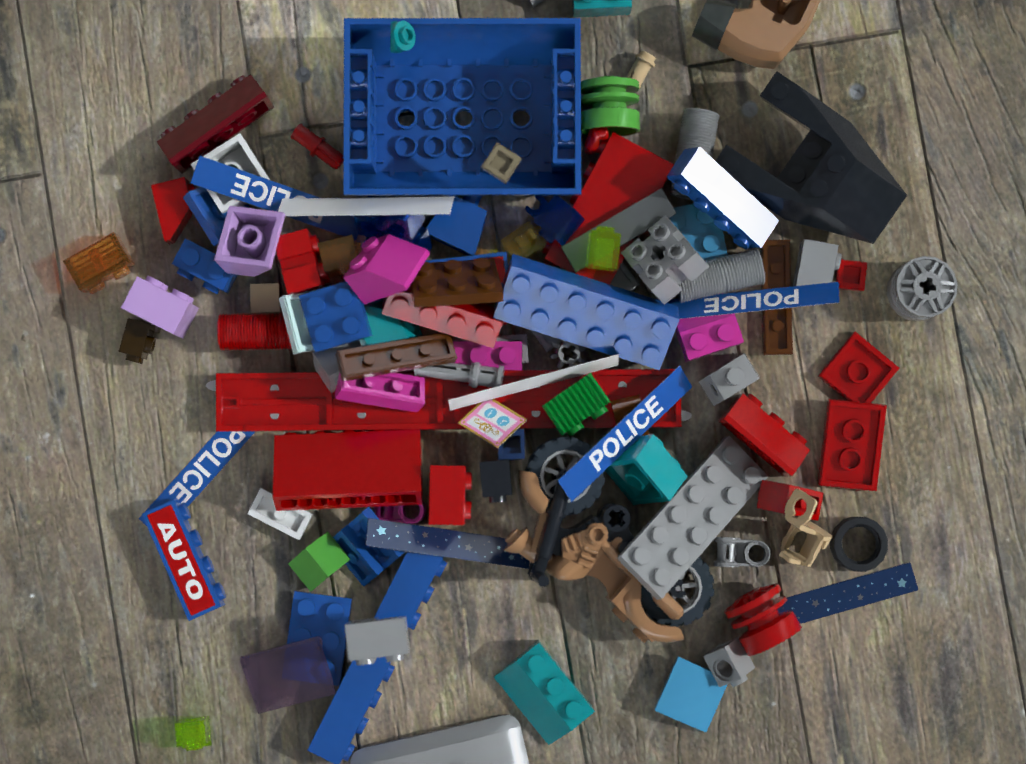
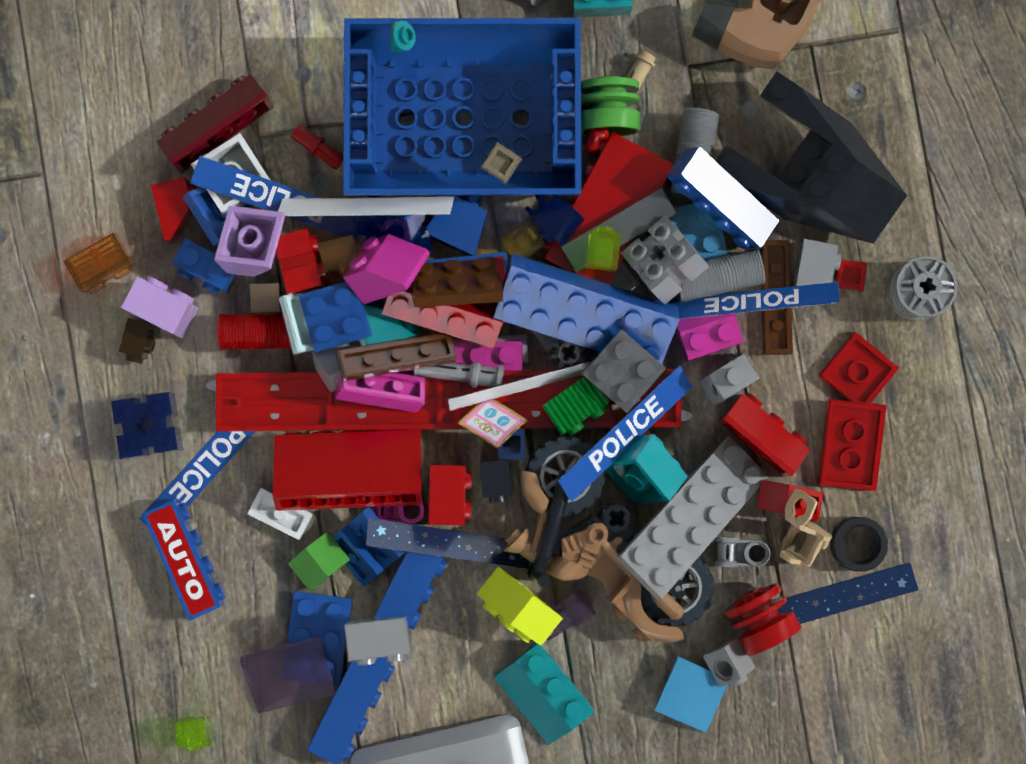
none -> clear blue brick [111,392,184,460]
none -> neon yellow brick [477,566,563,646]
none -> clear purple piece [546,588,596,641]
none -> flat silver plate [582,329,666,413]

